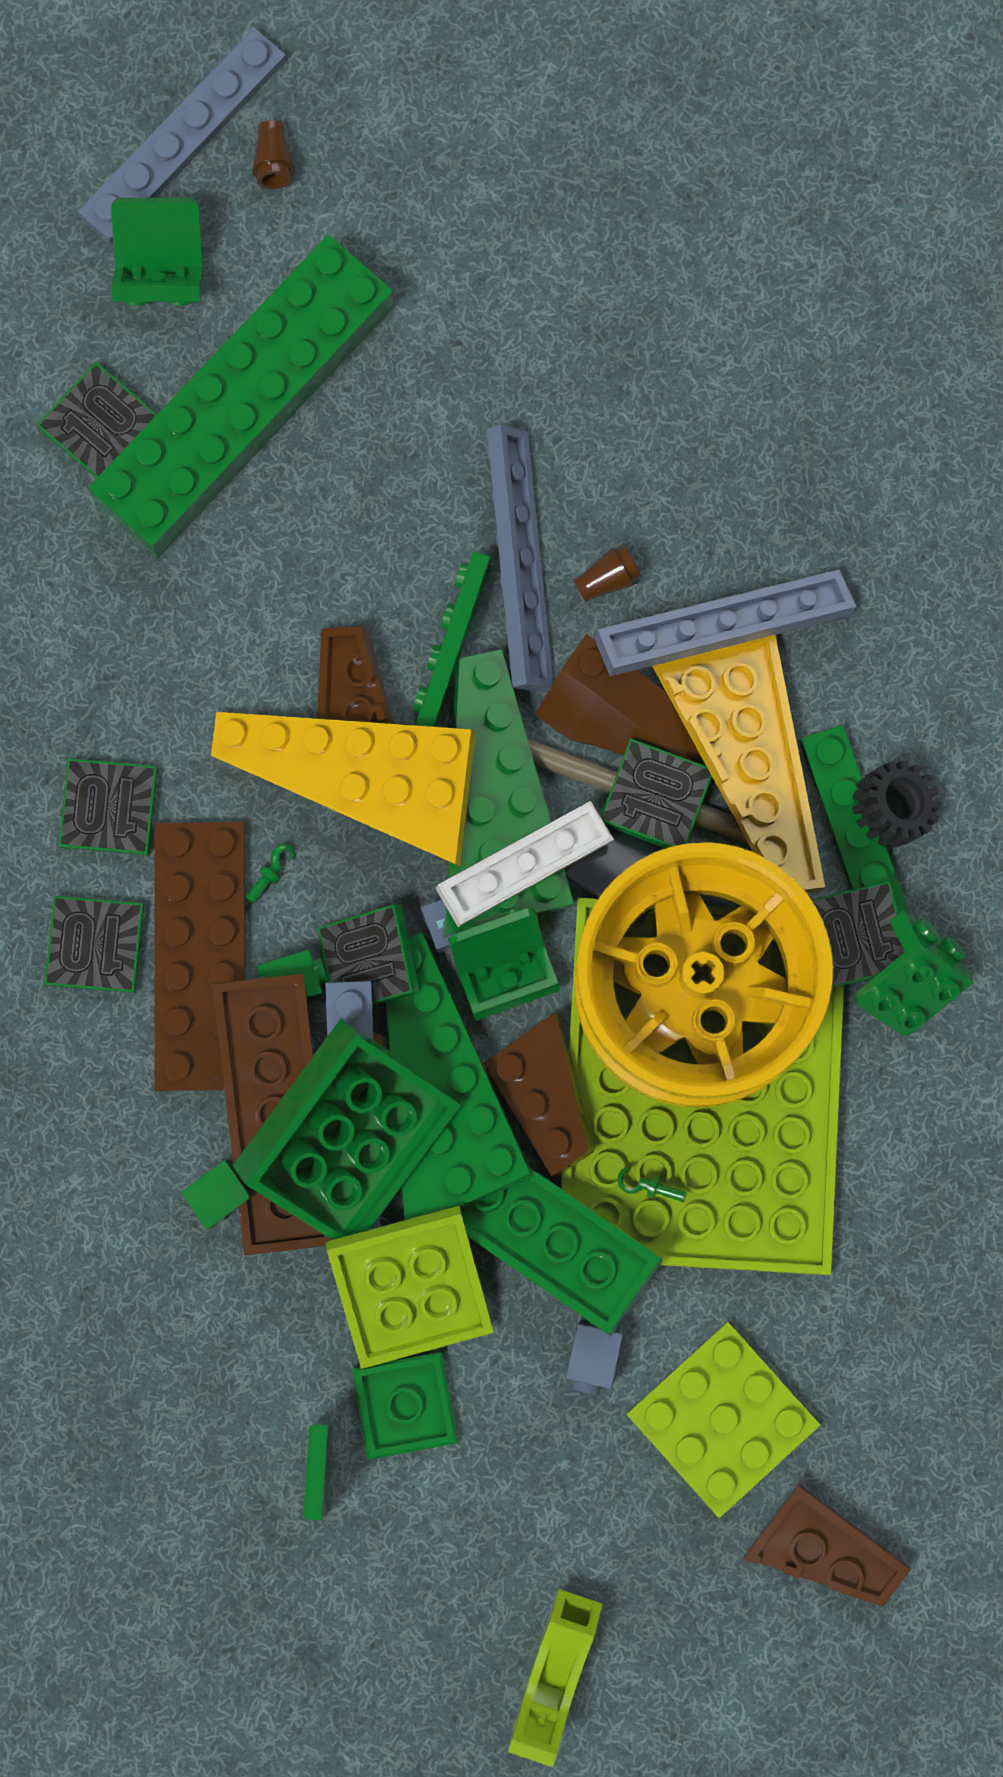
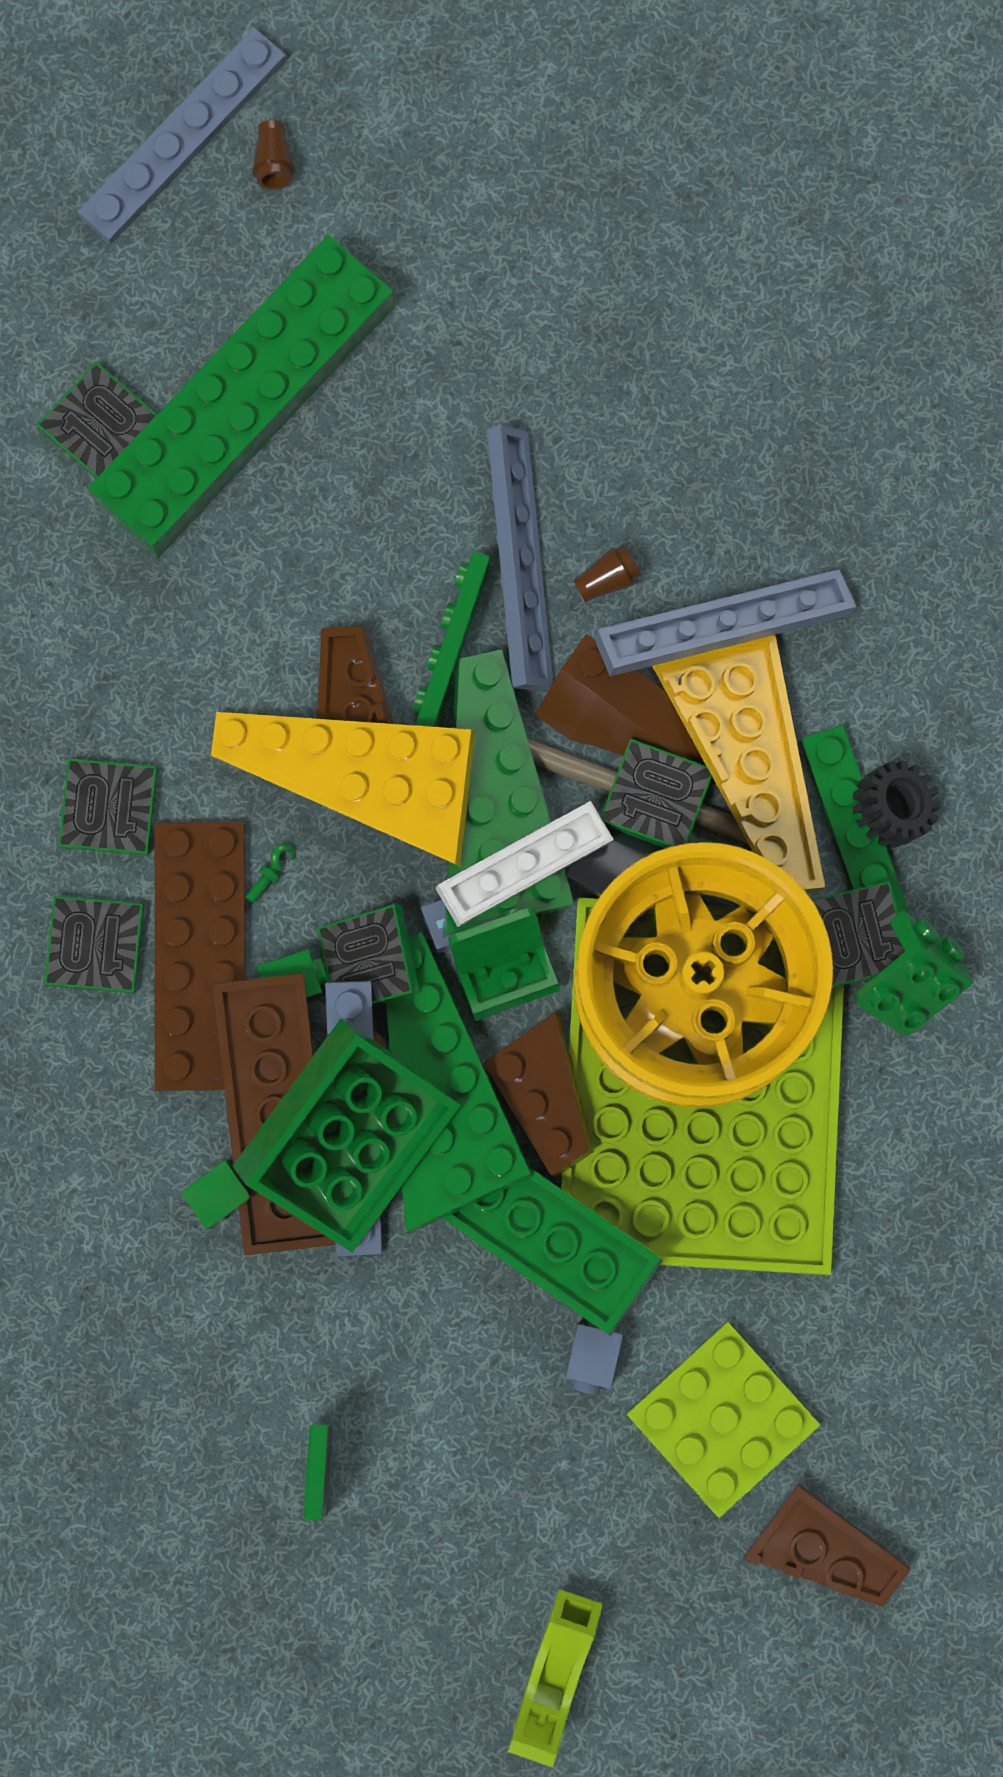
green bracket [111,198,204,306] -> none
lime plate [325,1206,494,1369] -> none
green tile [352,1352,458,1460] -> none
green hand [617,1167,687,1202] -> none

